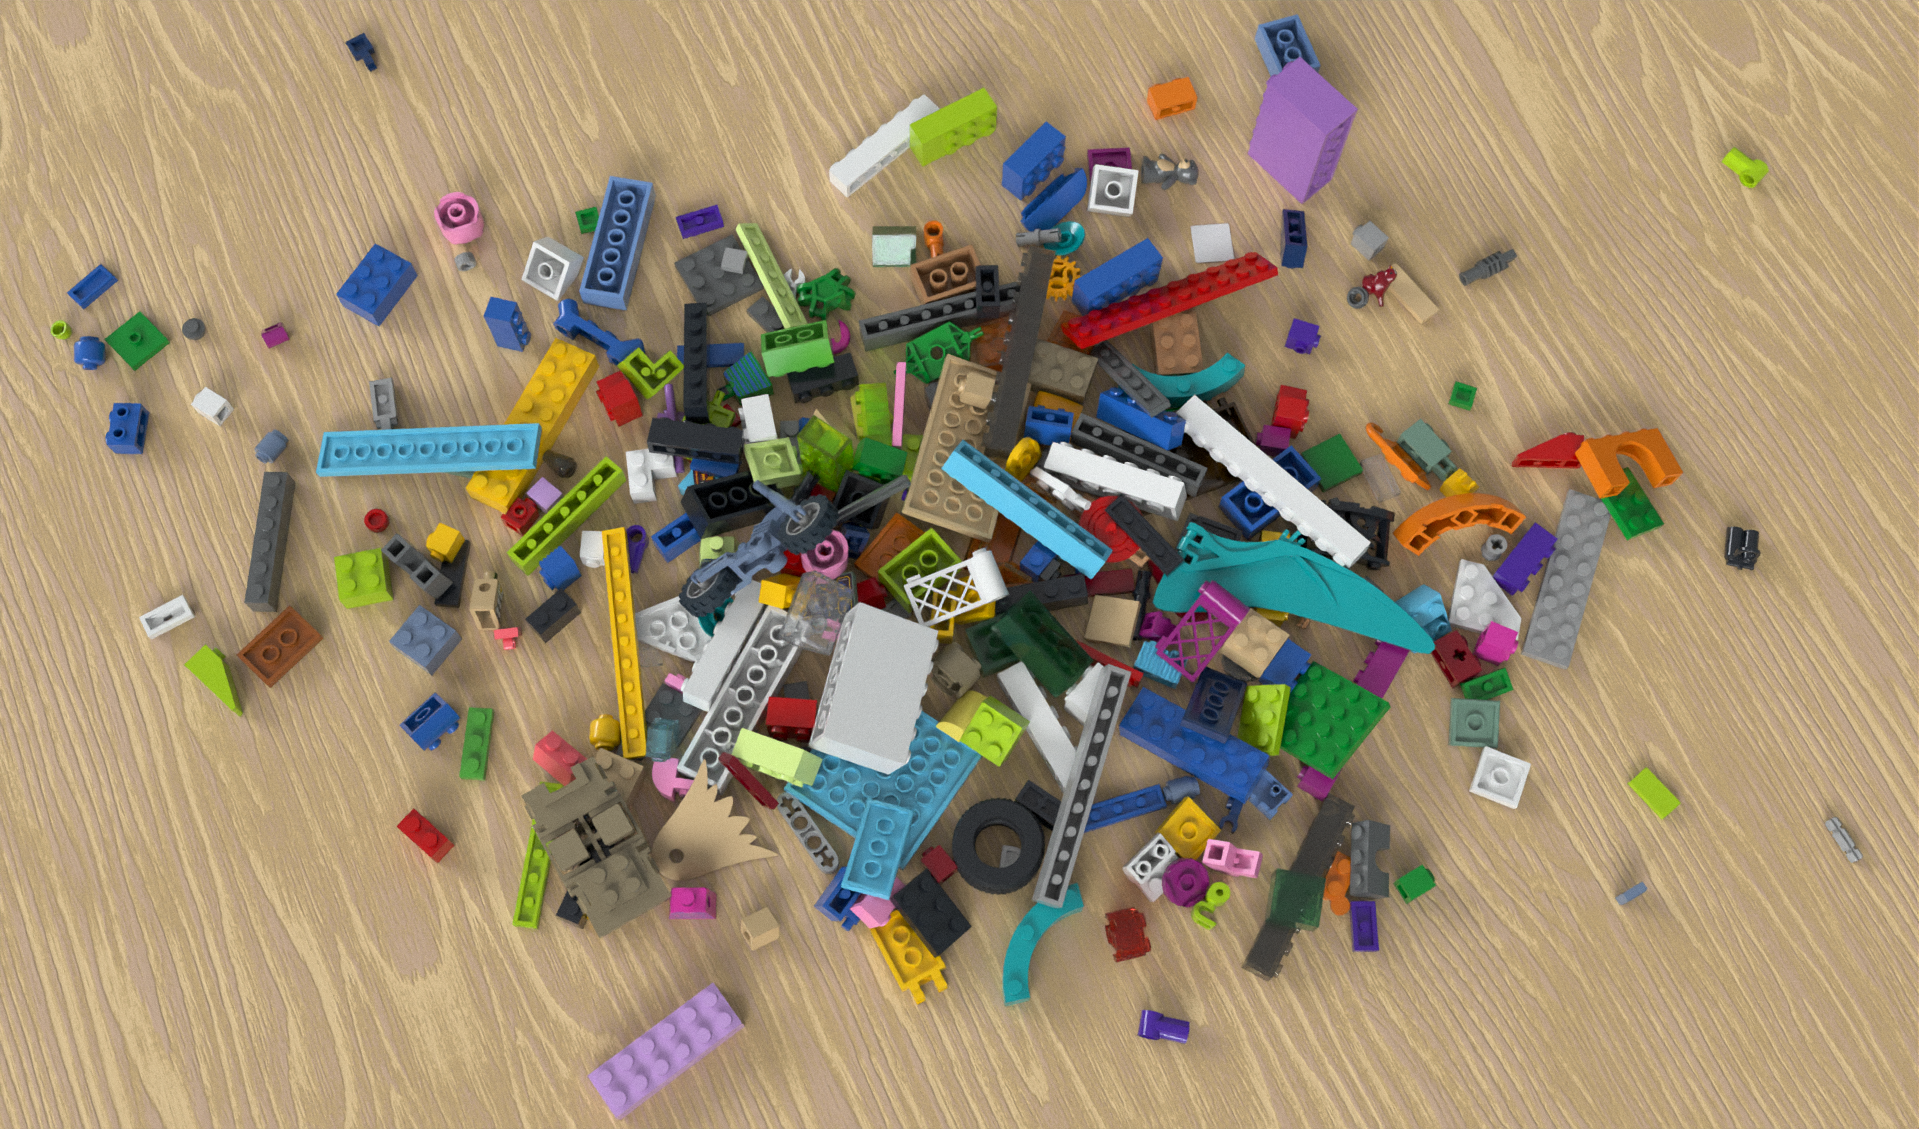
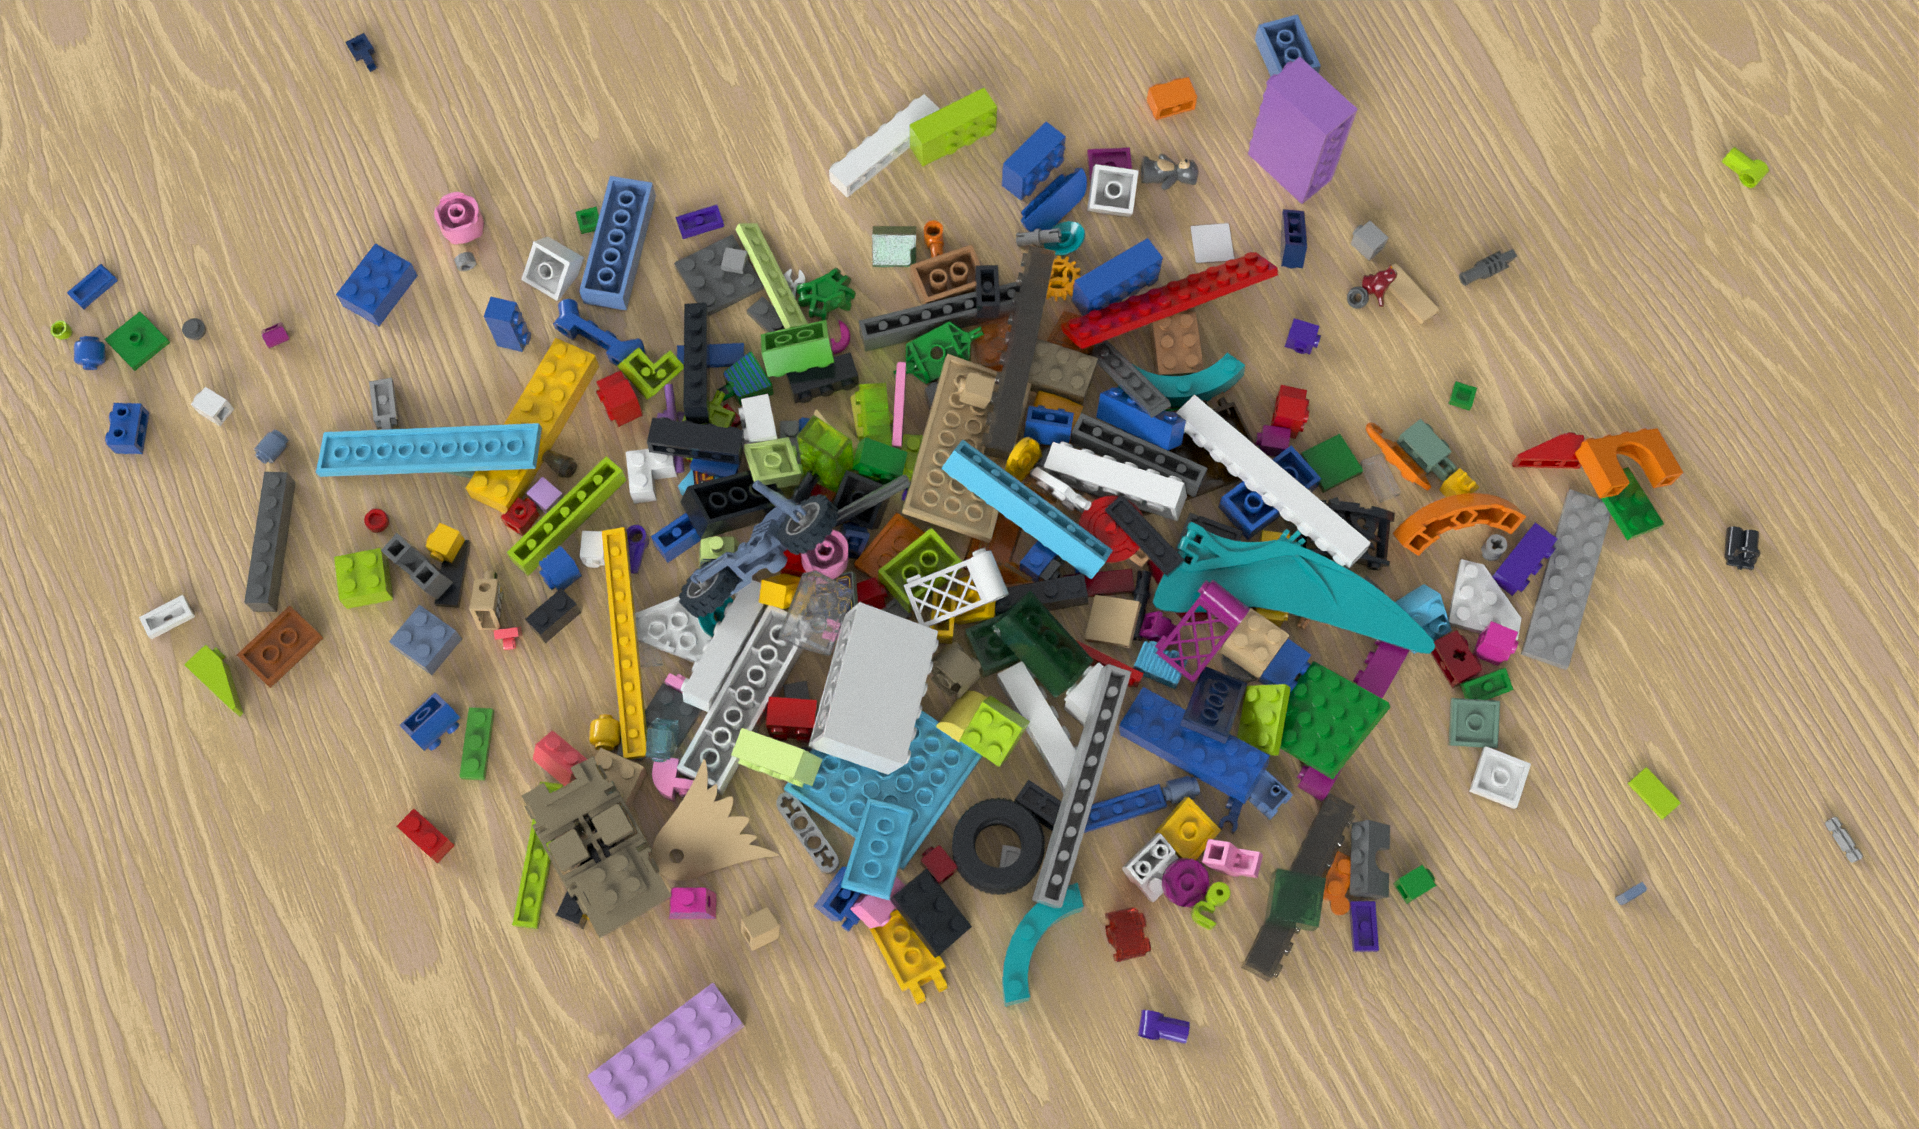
dark red tile [718,752,779,810] -> none

